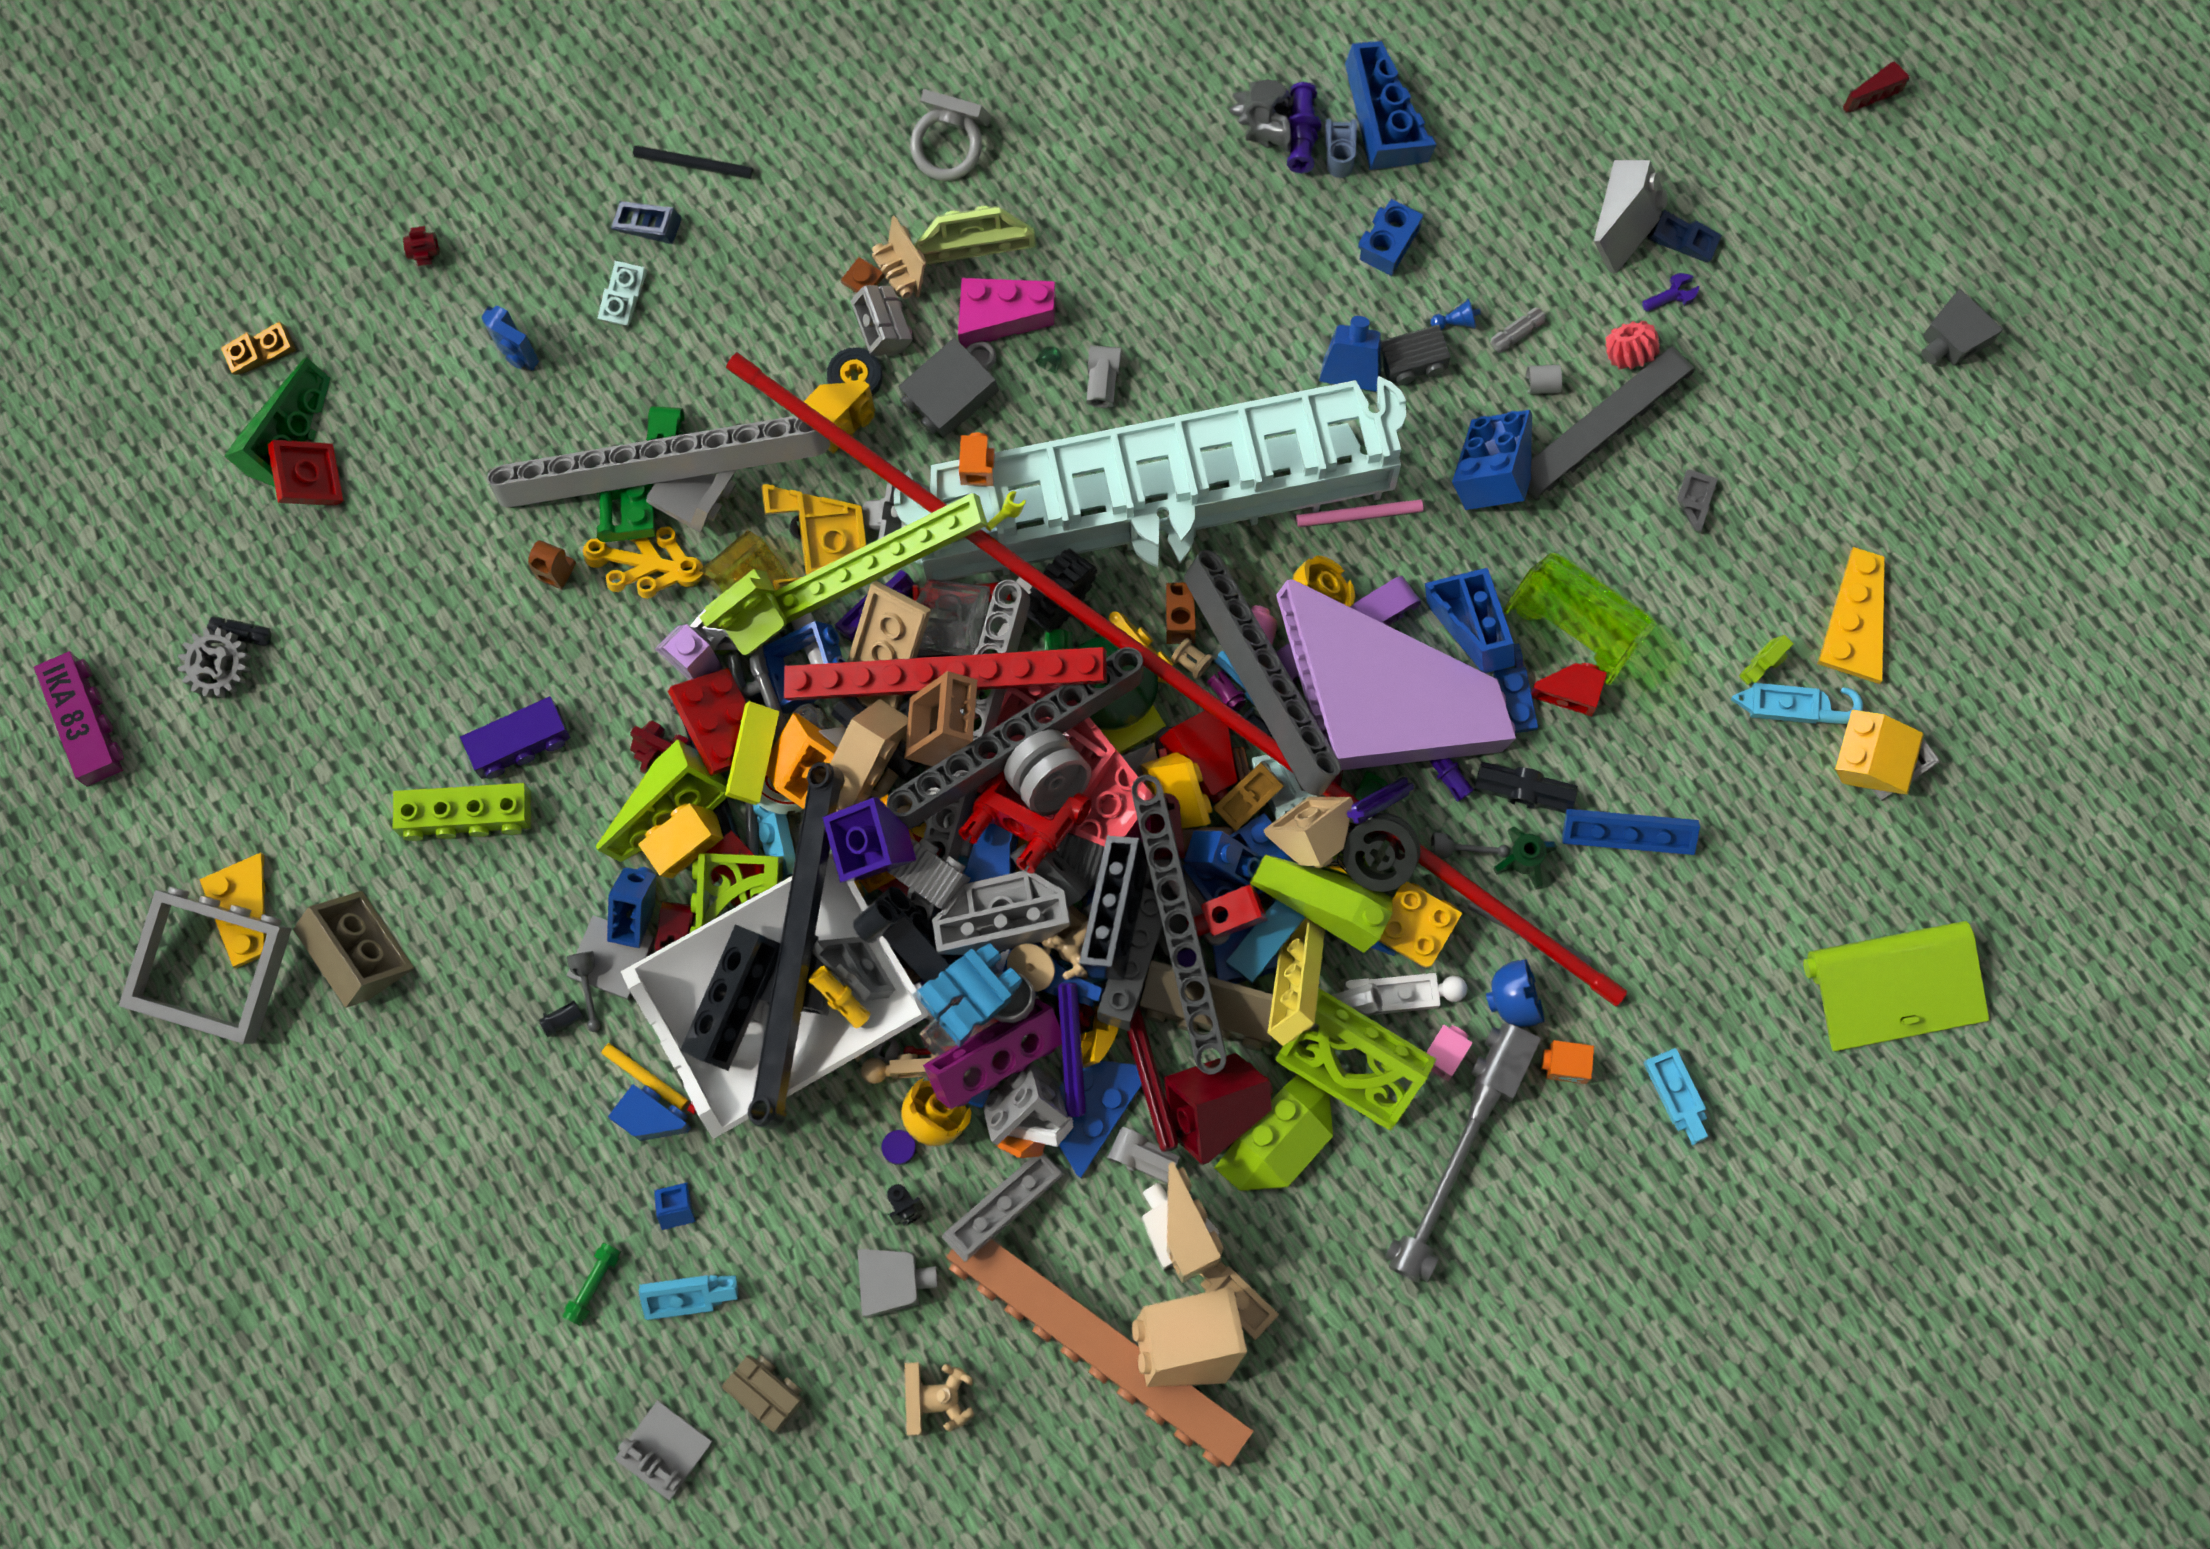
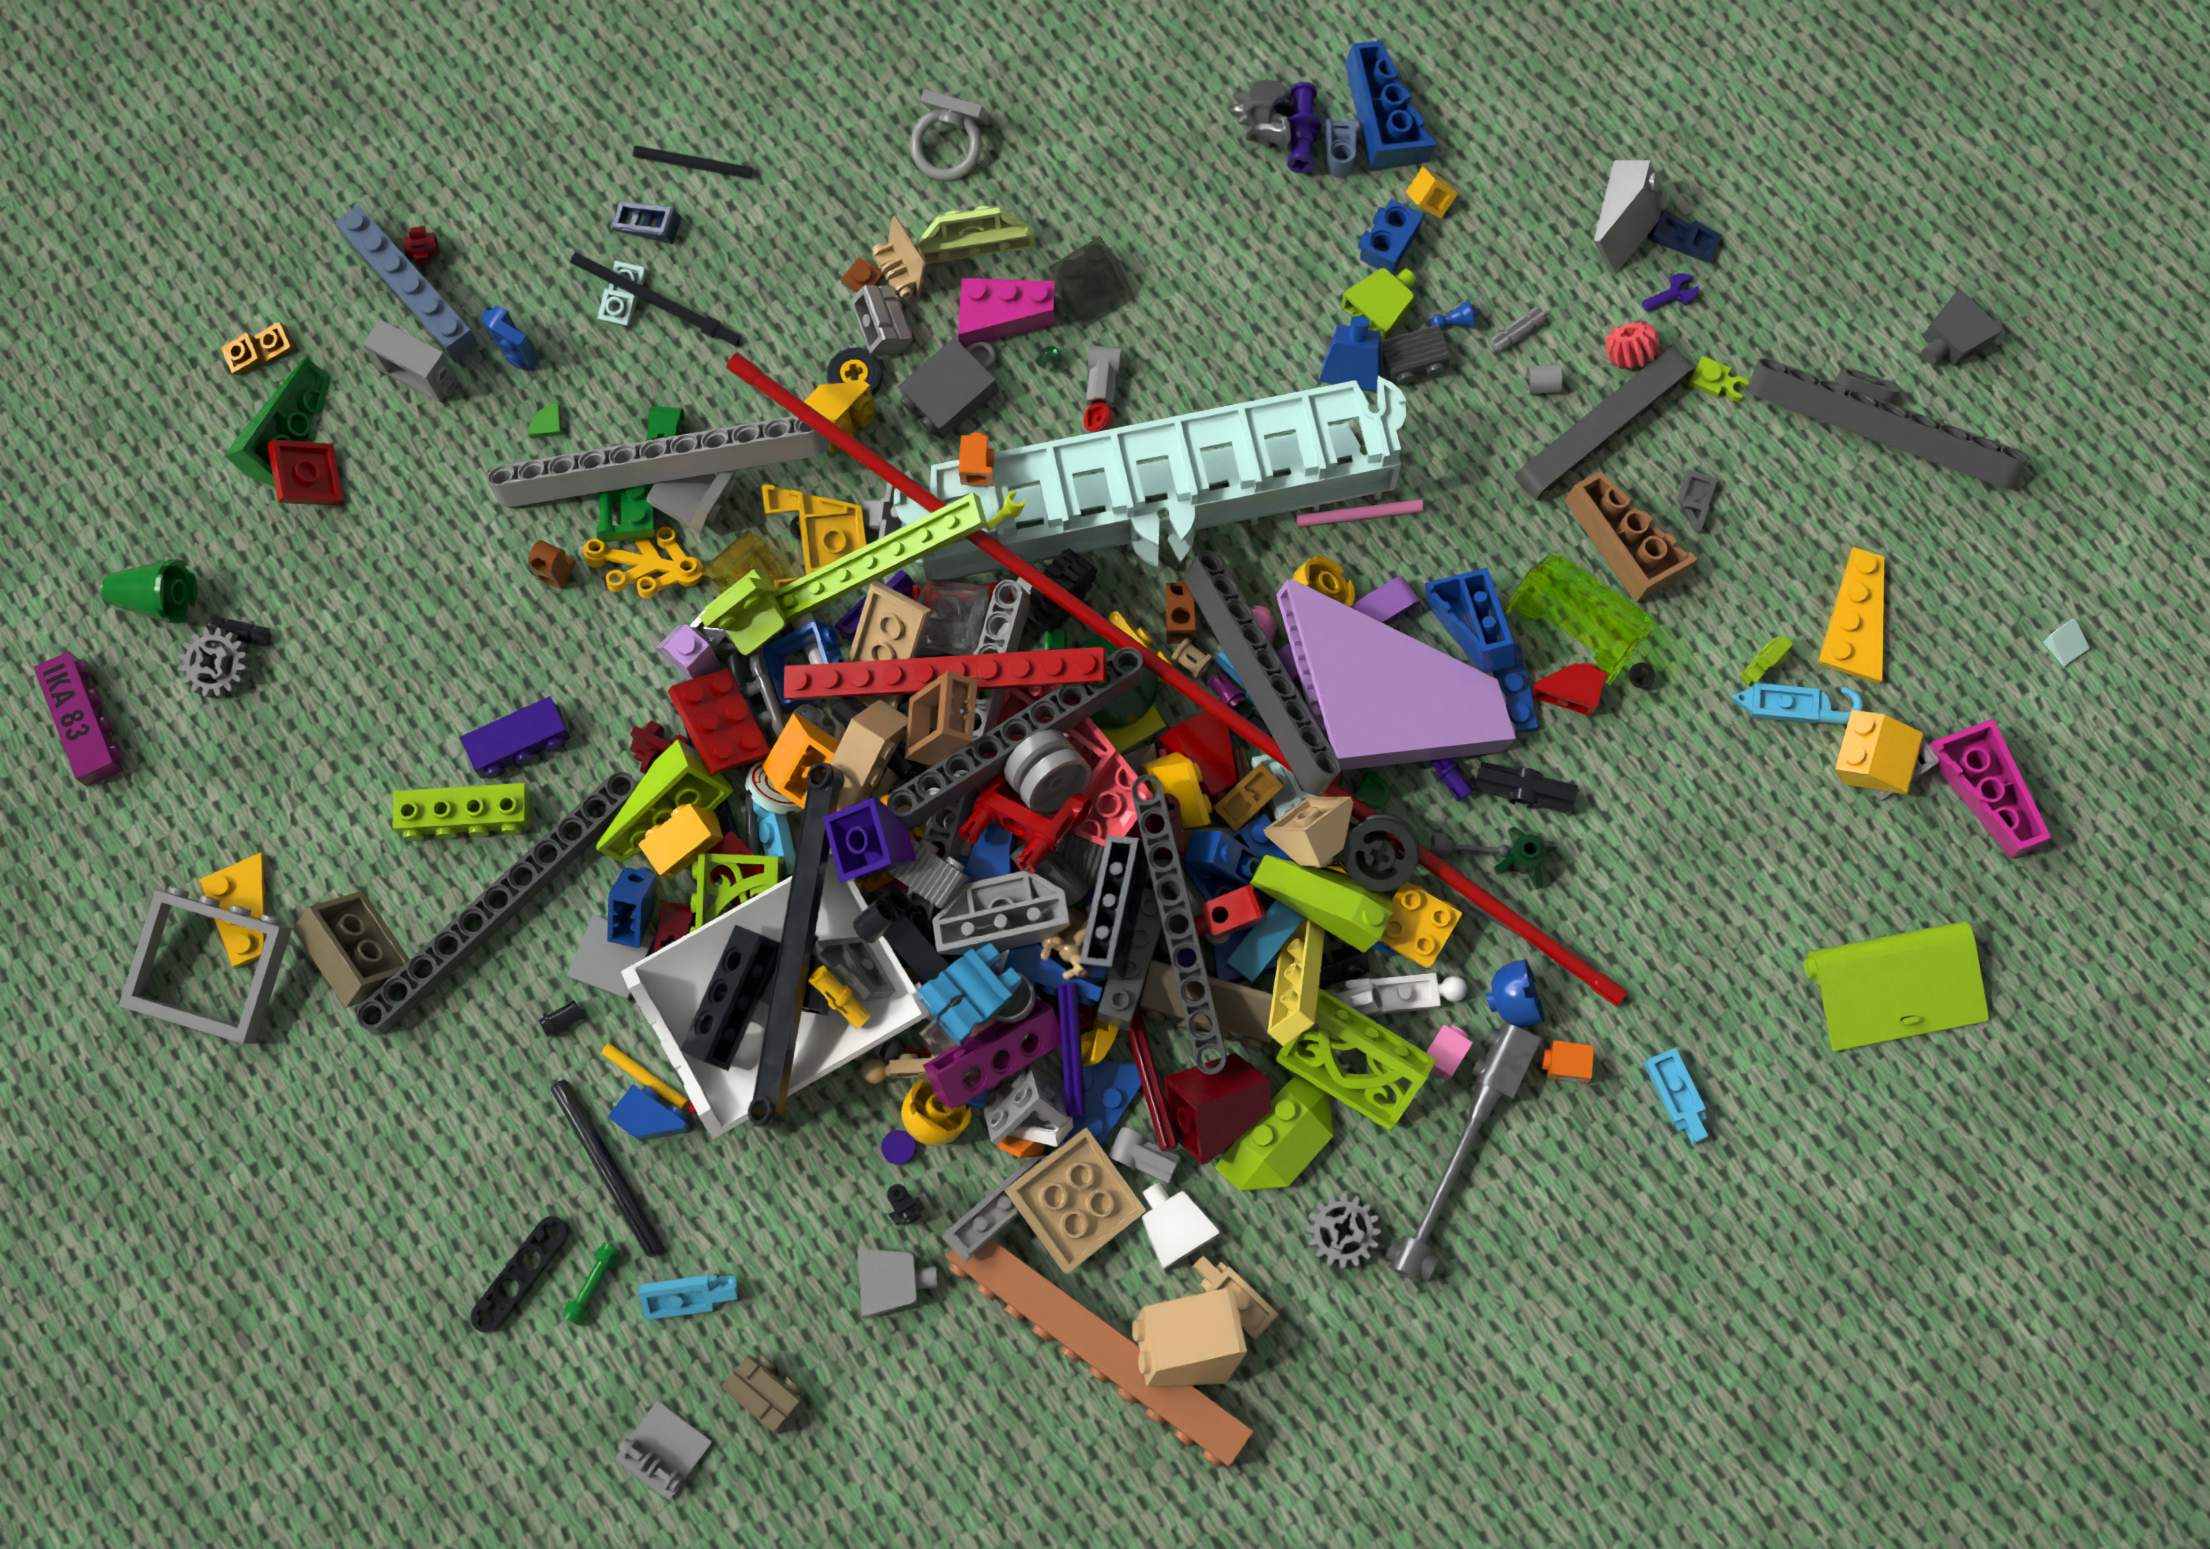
dark grey hinge [566,951,601,1032] -> none
blue slope [654,1183,695,1230] -> none
neon yellow tile [725,701,780,805] -> none
white sticker [819,727,847,747] -> none
tan piece [905,1362,974,1436] -> none
tan piece [1007,943,1055,991] -> none
tan slope [1166,1162,1224,1283] -> none
dark purple axle [1347,777,1414,824] -> none
blue slope [1452,410,1532,510] -> none
blue plate [1562,809,1700,855] -> none
dark red slope [1843,61,1910,113] -> none
none -> green cone [101,559,198,624]
none -> sand blue brick [334,204,479,363]
none -> dark grey beam [356,771,638,1035]
none -> light grey window [363,319,457,403]
none -> black beam [470,1216,569,1333]
none -> bright green tile [529,403,562,438]
none -> black axle [551,1080,664,1257]
none -> black bar [570,252,741,346]
none -> tan plate [1004,1127,1146,1274]
none -> clear smoke slope [1048,236,1135,329]
none -> red tile [1083,402,1115,433]
none -> light grey gear [1305,1193,1381,1270]
none -> black hinge [1318,945,1369,990]
none -> lime torso [1341,268,1417,340]
none -> yellow panel [1406,166,1458,219]
none -> medium nougat wedge [1564,471,1698,603]
none -> black hinge [1629,662,1655,688]
none -> lime plate [1688,355,1749,402]
none -> dark grey beam [1747,358,2028,489]
none -> dark grey plate [1836,367,1901,403]
none -> dark pink wedge [1929,718,2051,859]
none -> light aqua slope [2043,618,2089,667]

